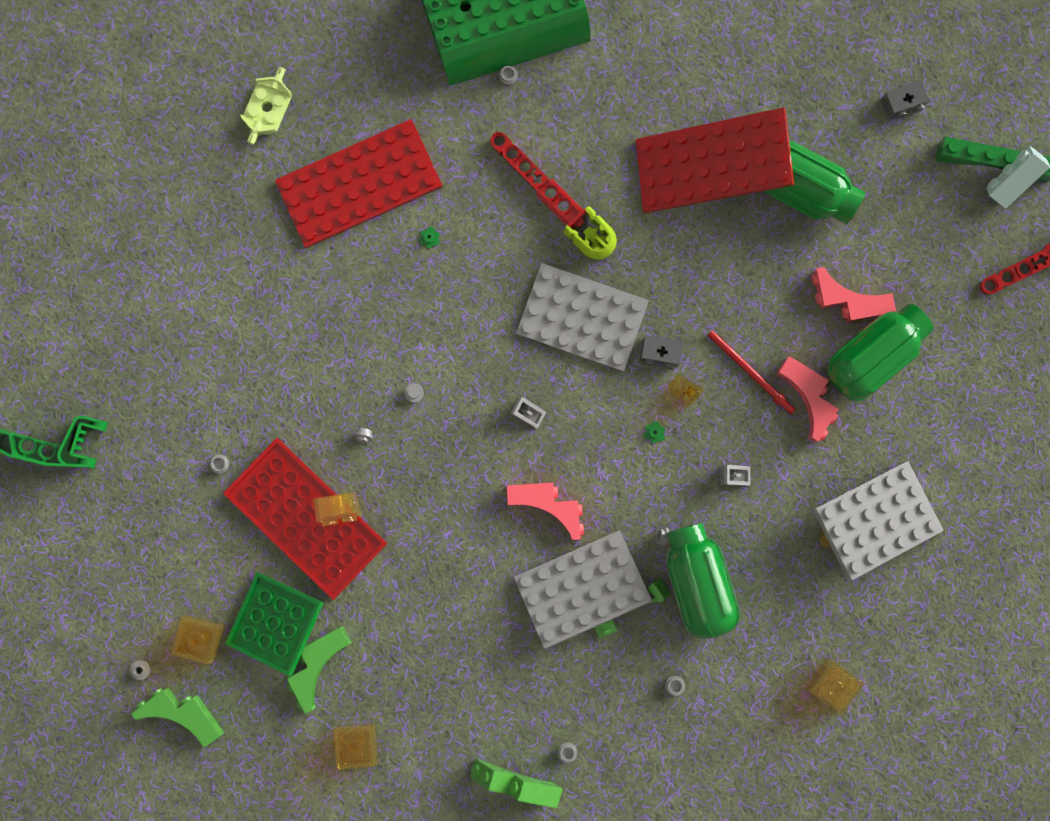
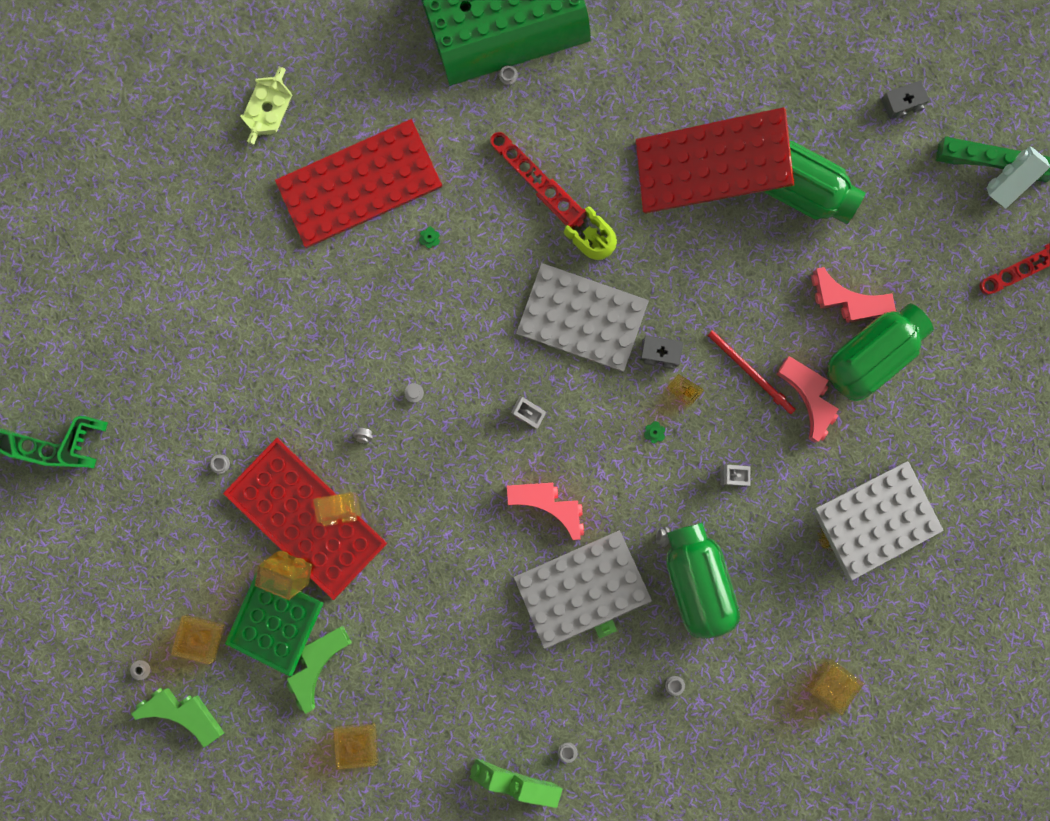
bright green tile [647,577,671,603] -> none
none -> clear yellow brick [255,551,312,600]

